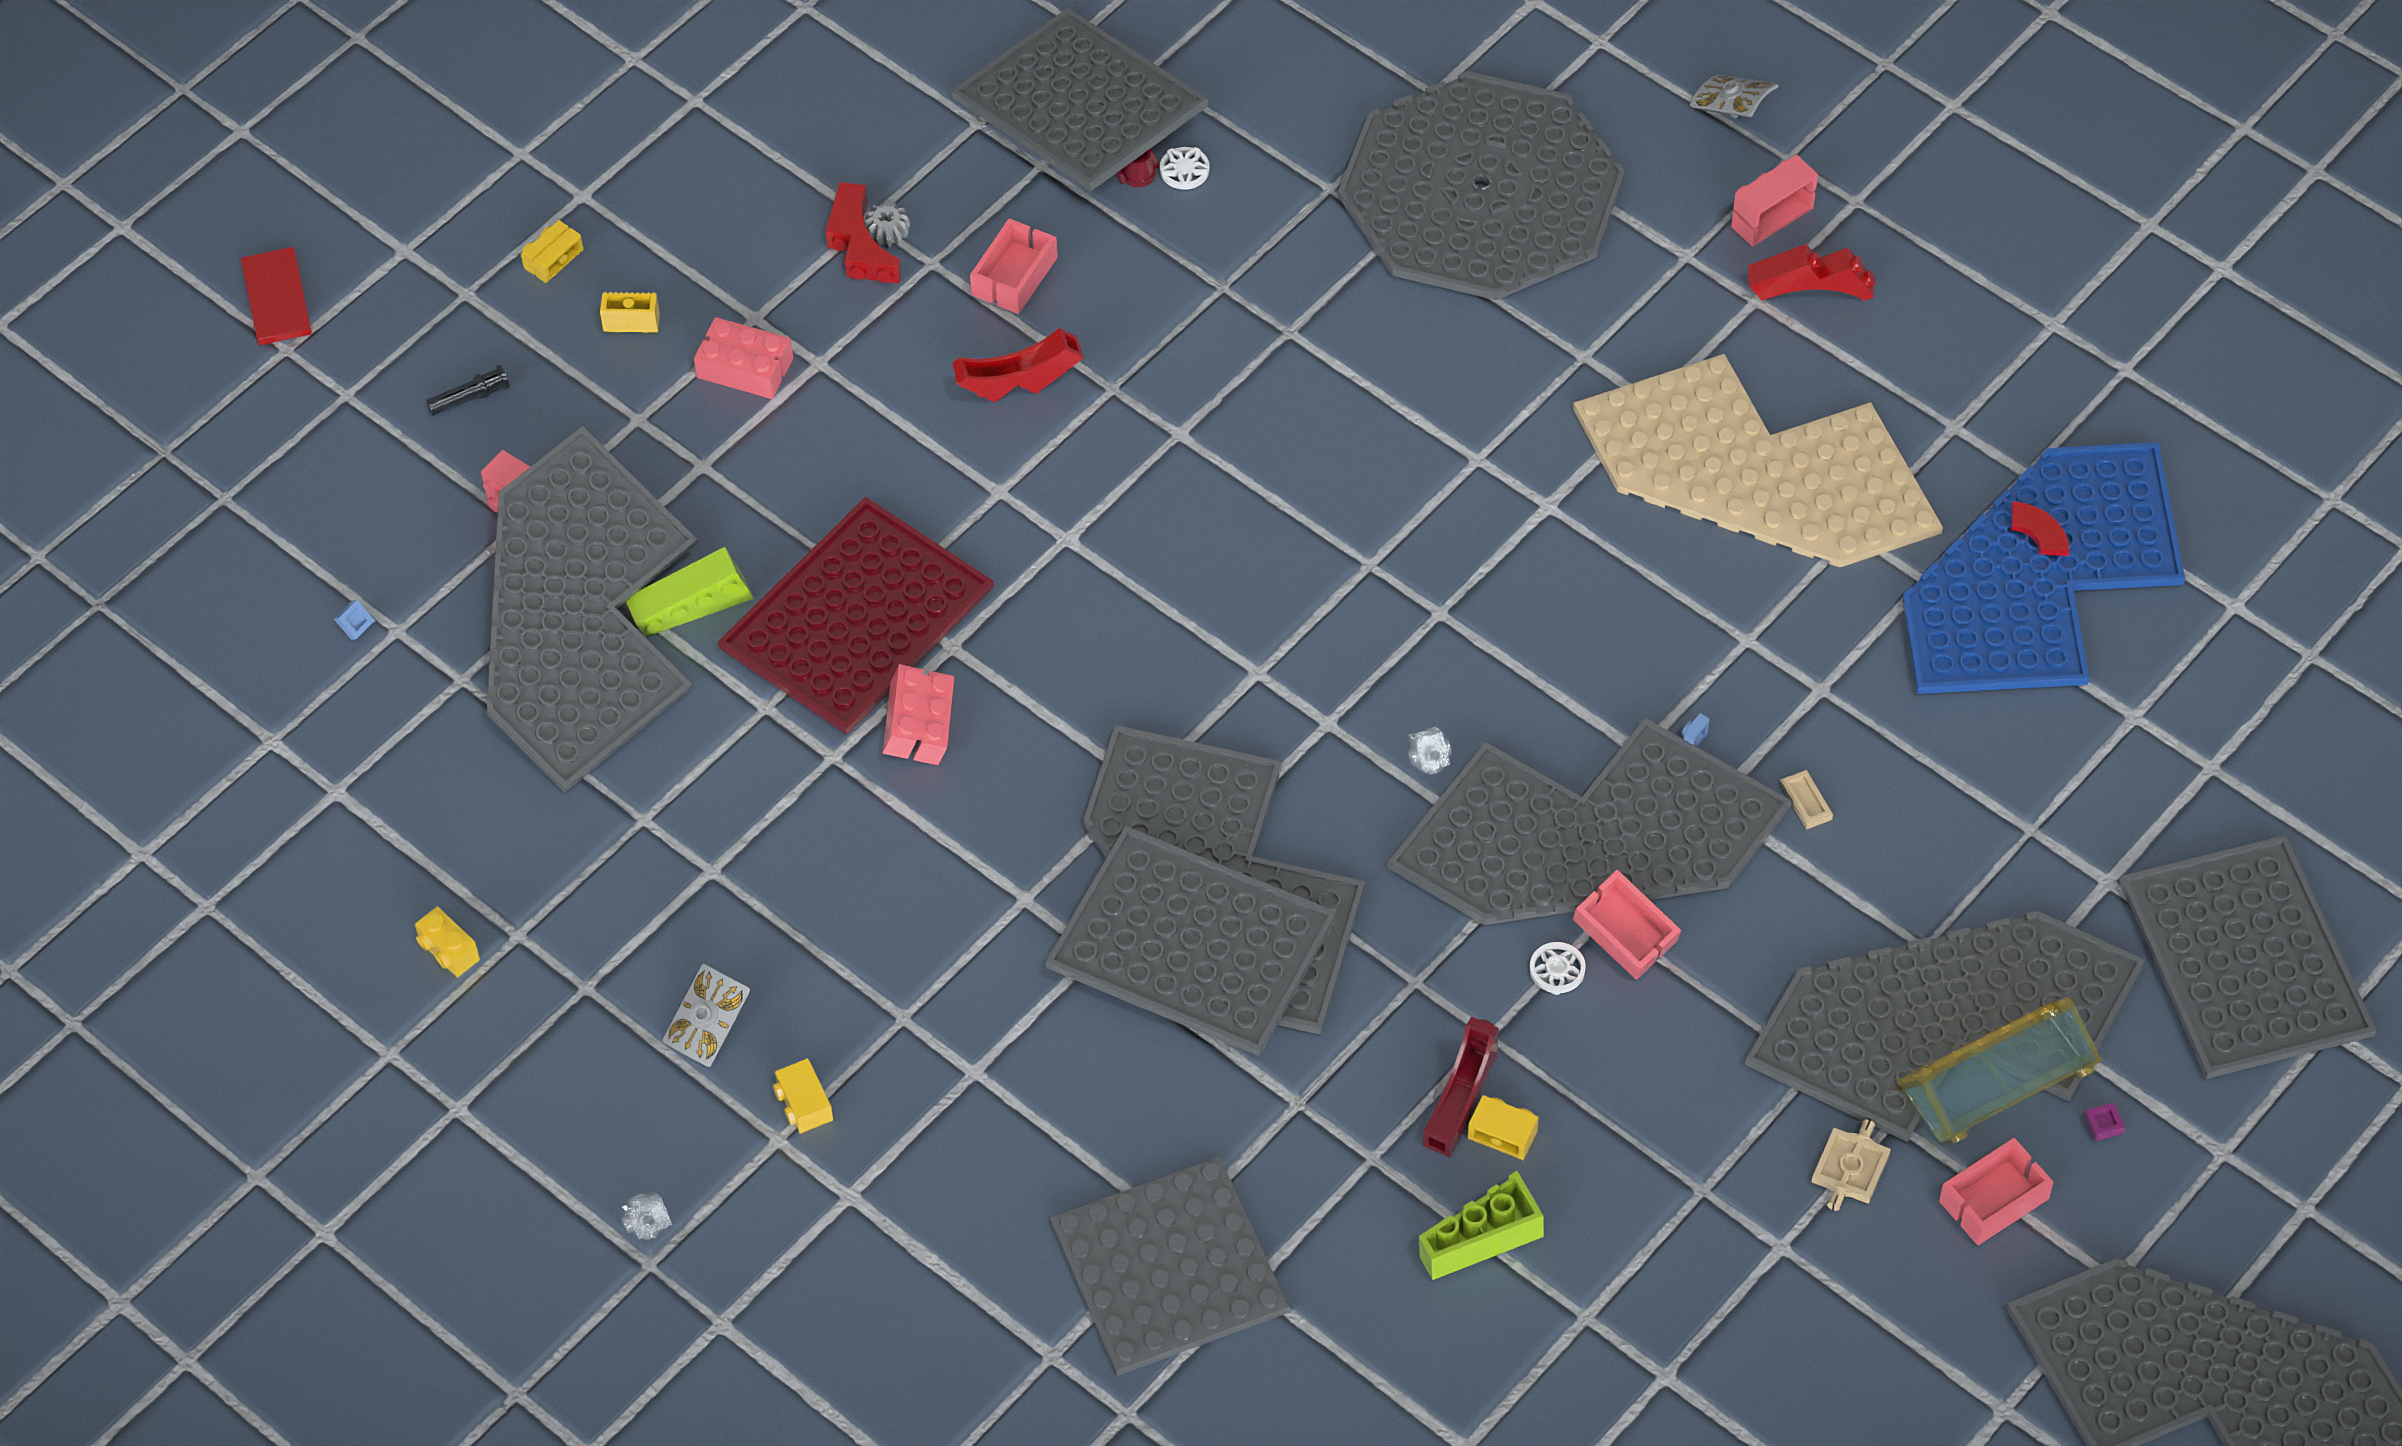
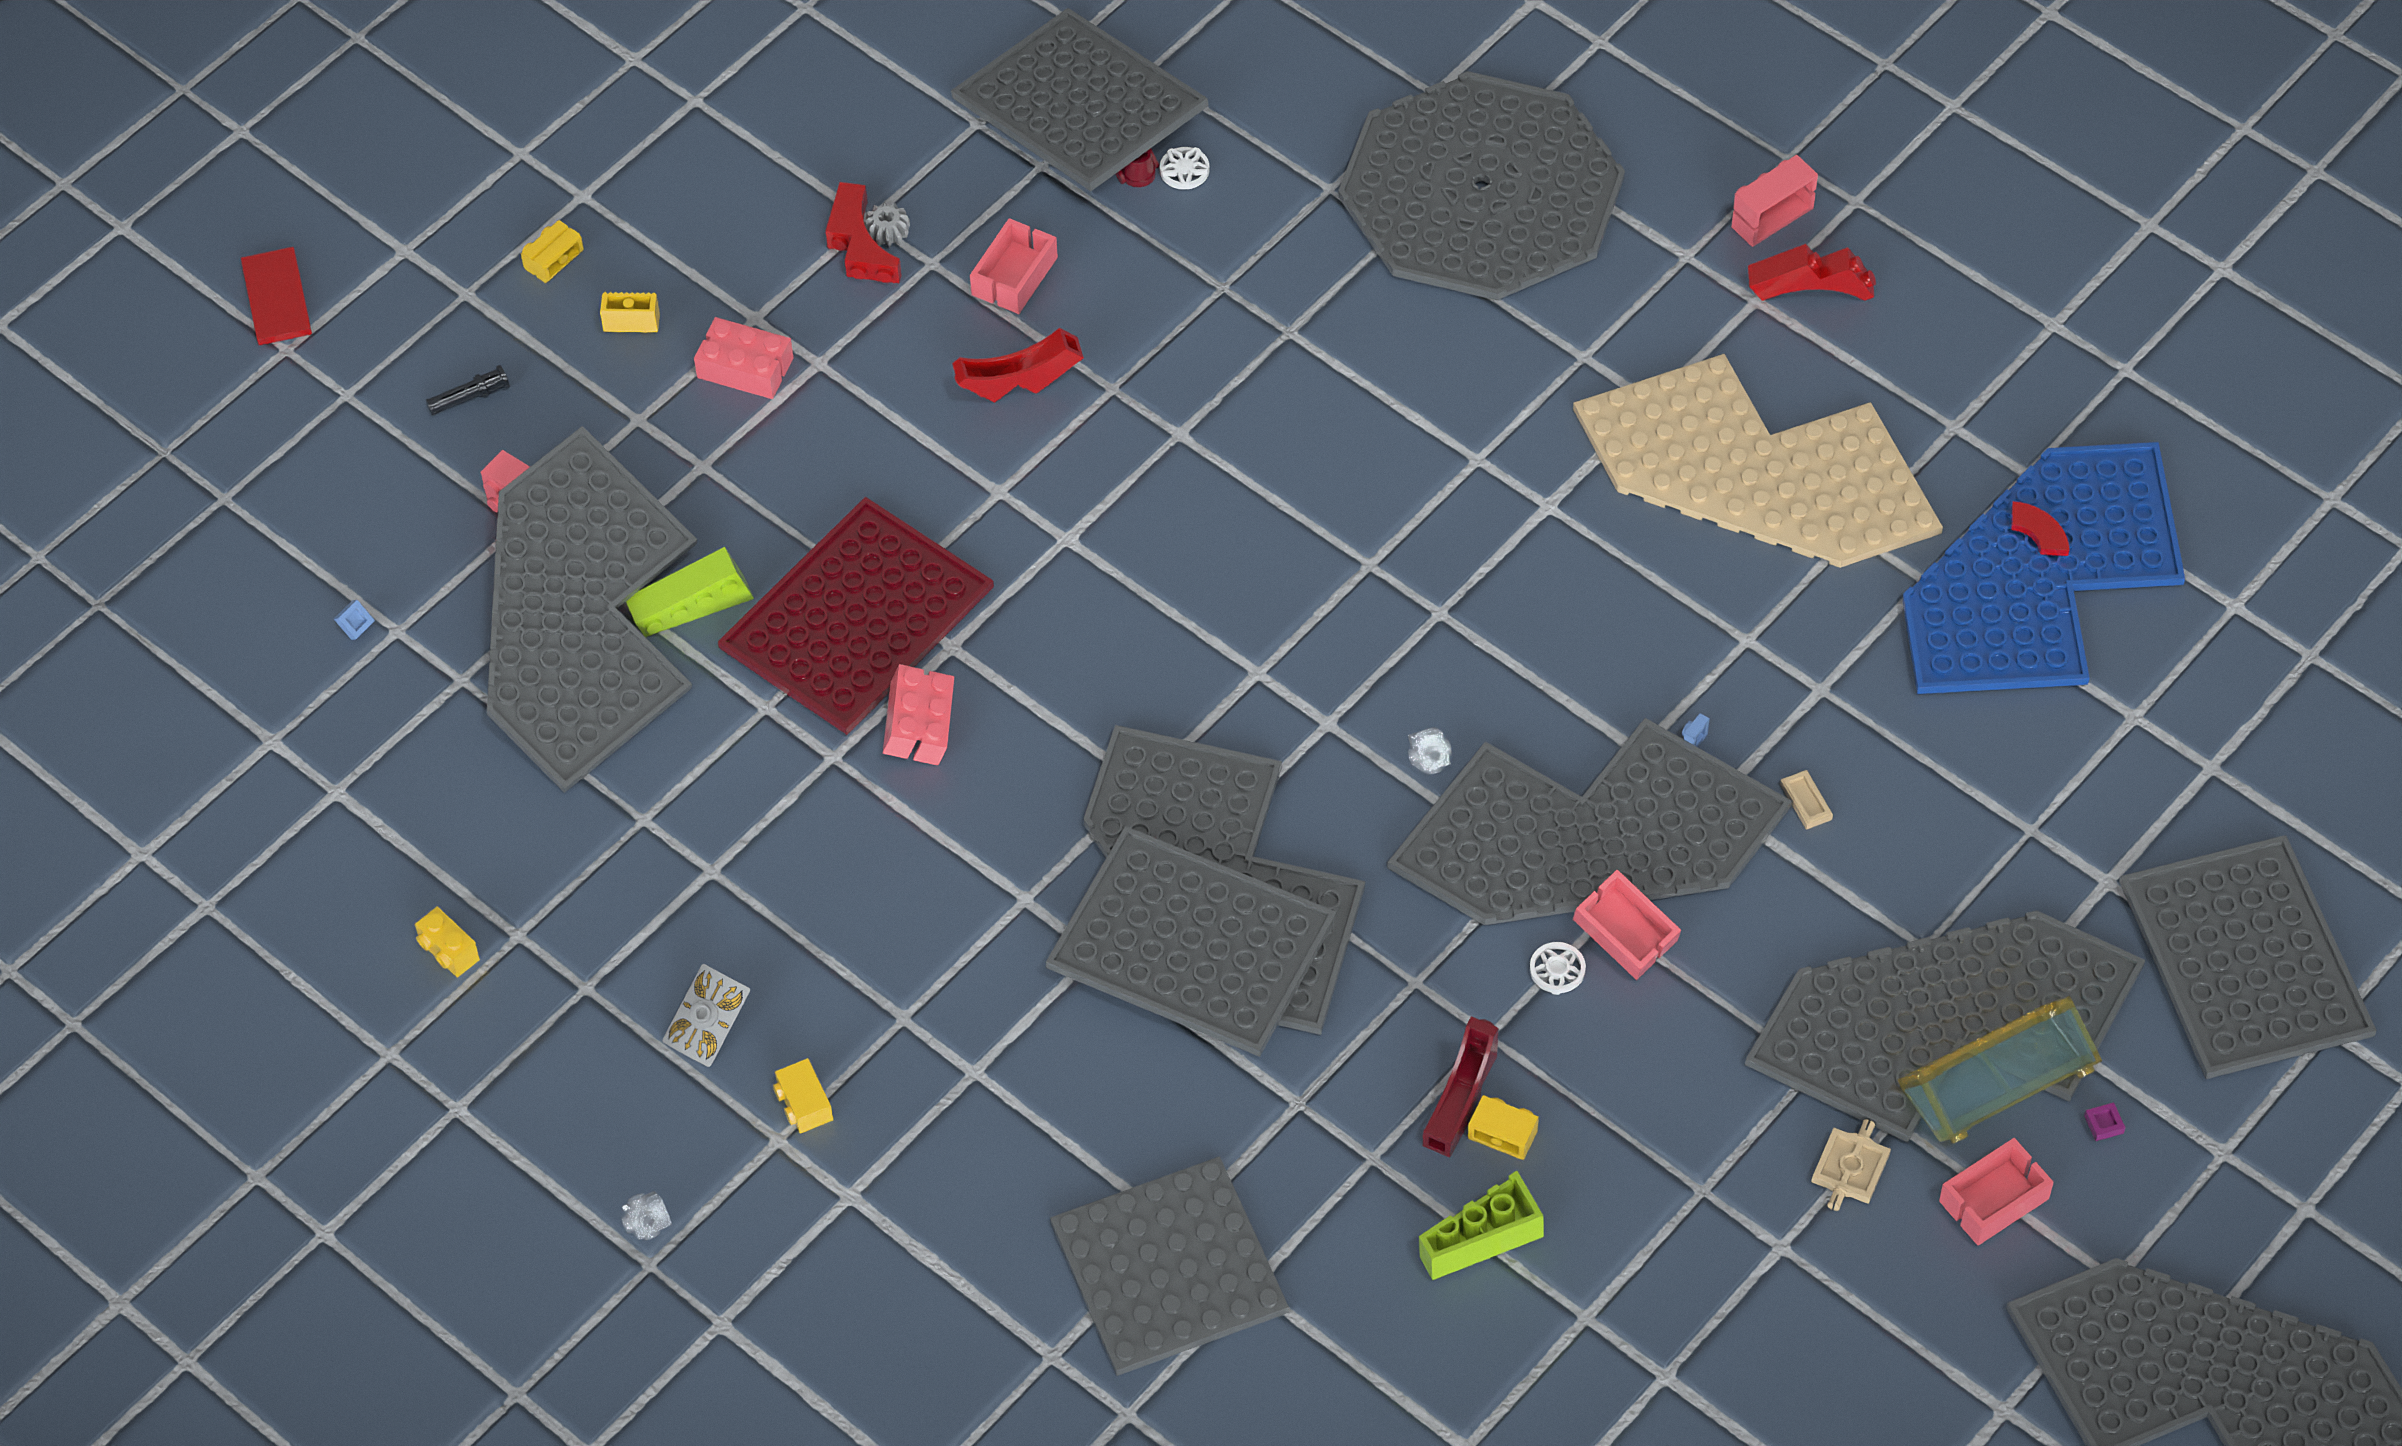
light grey shield [1690,75,1778,118] -> none

